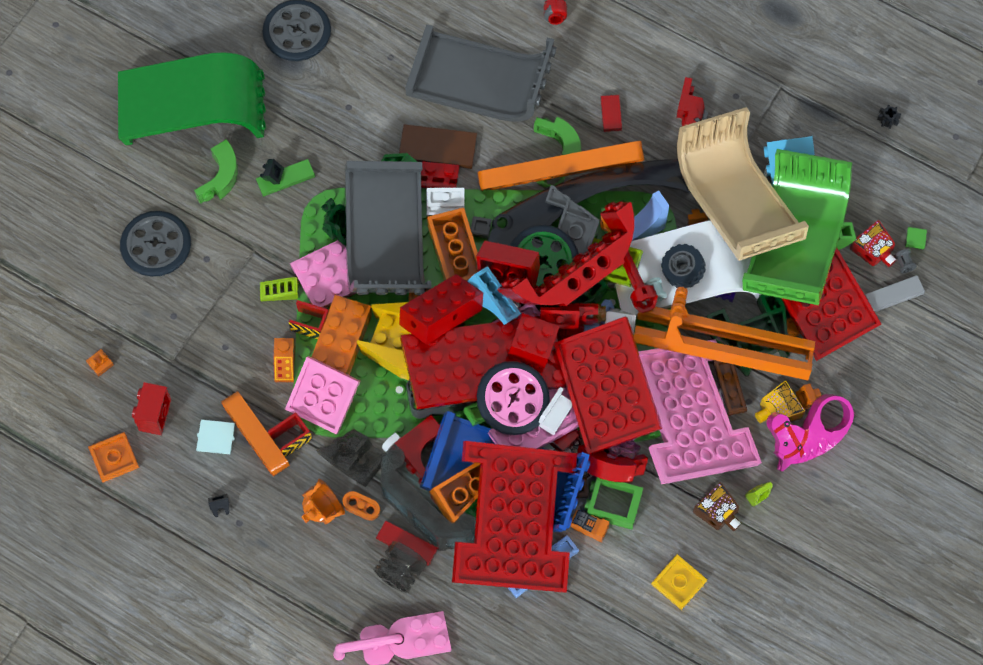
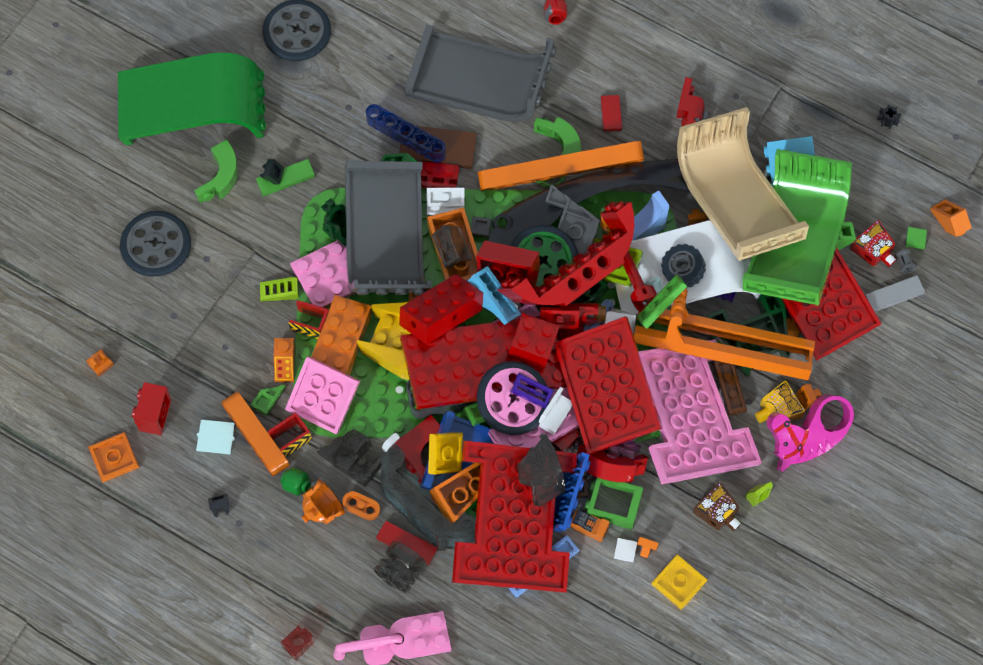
none -> bright green tile [250,384,286,417]
none -> clear red brick [280,626,313,661]
none -> green head [281,467,311,496]
none -> clear blue beam [366,104,446,162]
none -> yellow tile [428,432,463,474]
none -> clear smoke panel [432,225,472,268]
none -> dark purple tile [510,373,554,409]
none -> clear smoke slope [518,433,566,507]
none -> white tile [614,538,637,562]
none -> bright green tile [637,275,687,329]
none -> orange tile [637,537,659,558]
none -> orange slope [930,199,972,237]

